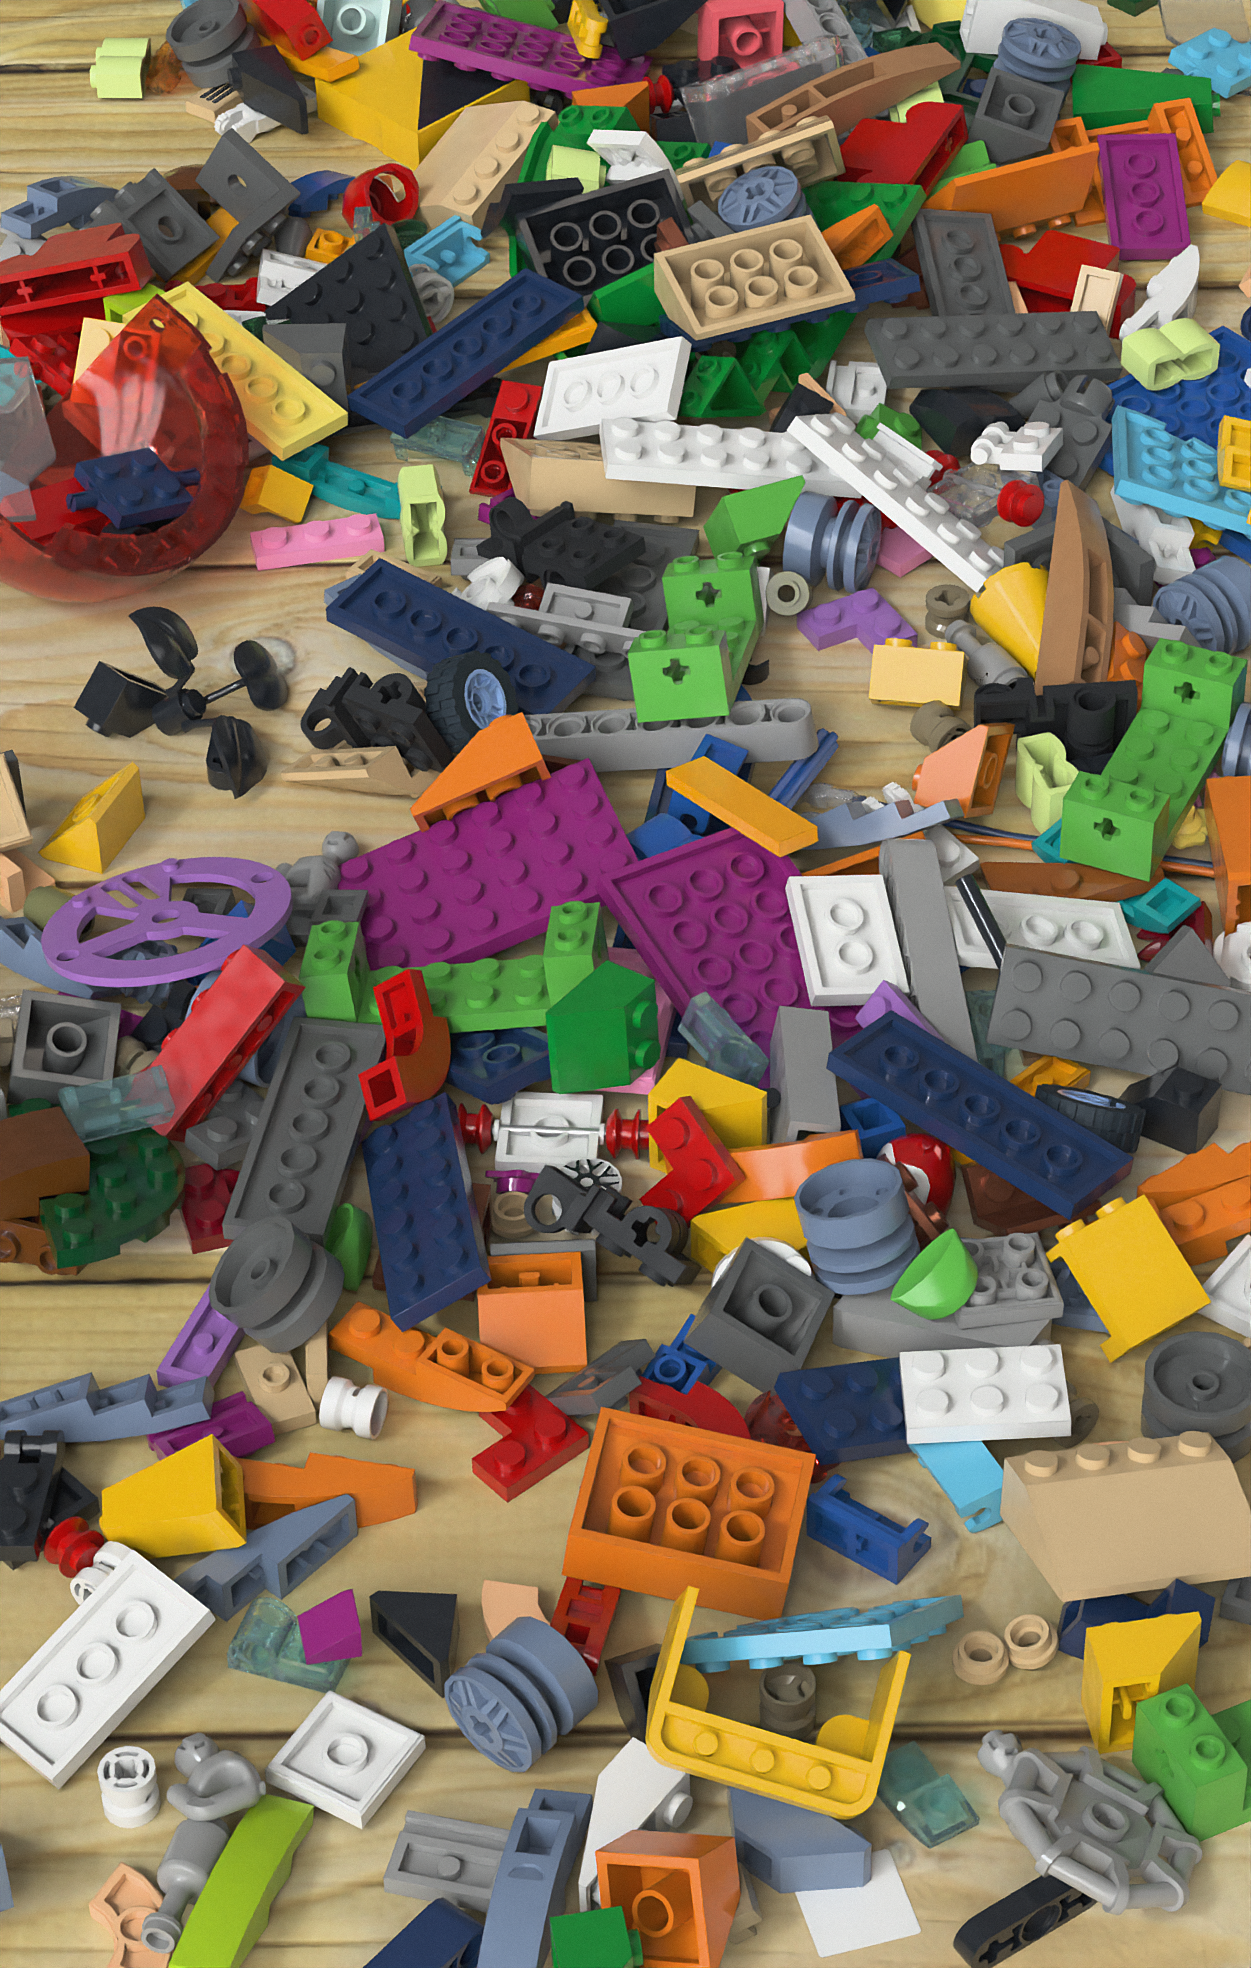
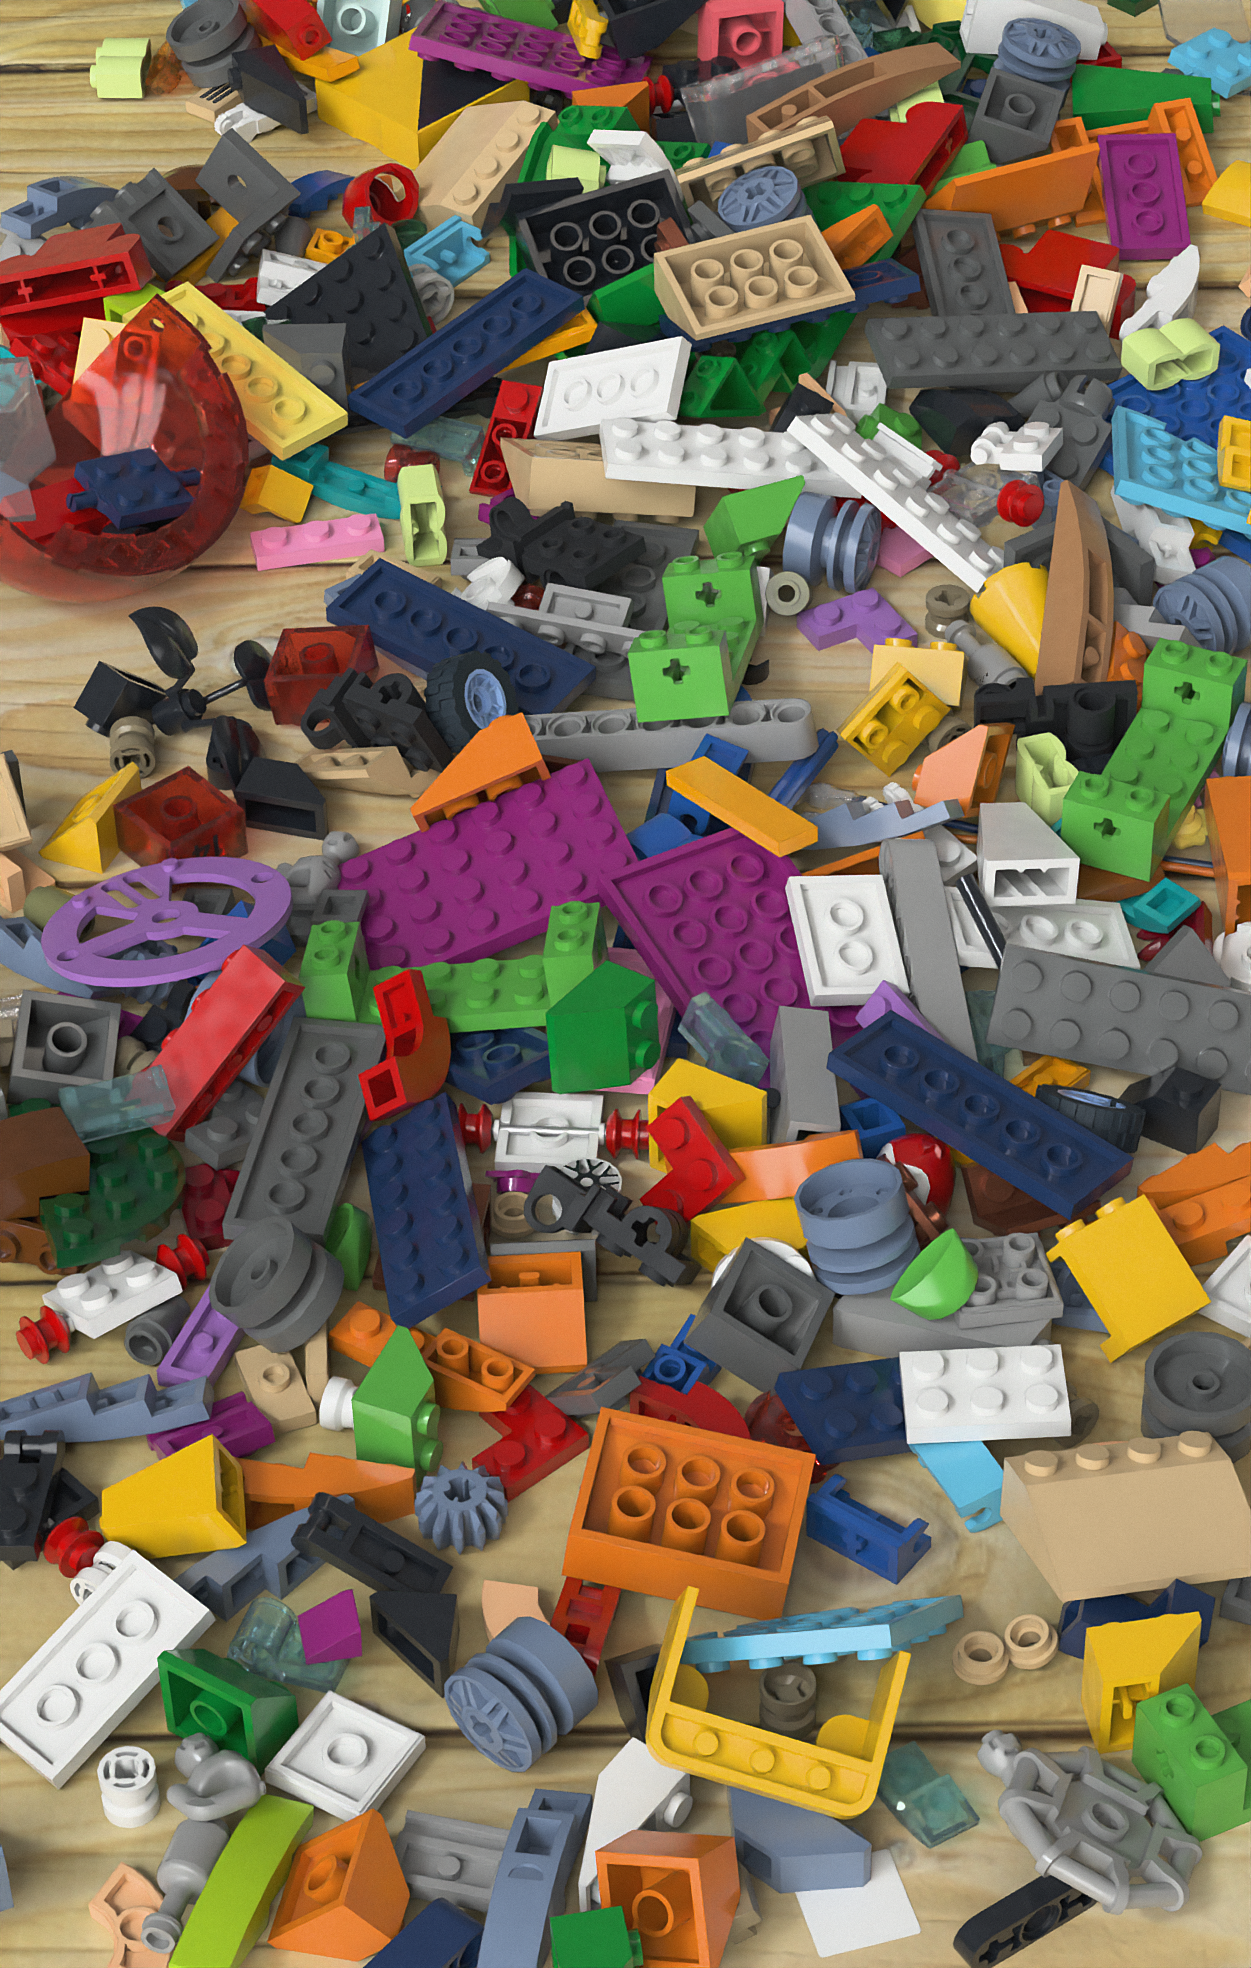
none -> white plate [16,1233,210,1364]
none -> dark tan wheel [110,716,155,778]
none -> clear red brick [113,766,248,893]
none -> dark grey cone [124,1295,190,1365]
none -> green slope [157,1648,299,1777]
none -> black slope [235,756,329,841]
none -> clear red brick [264,625,380,726]
none -> orange slope [267,1808,410,1962]
none -> black plate [291,1492,453,1593]
none -> bright green slope [351,1325,443,1489]
none -> clear red wheel [384,443,440,483]
none -> sand blue gear [414,1461,508,1555]
none -> yellow slope [836,662,951,777]
none -> white slope [976,802,1080,907]

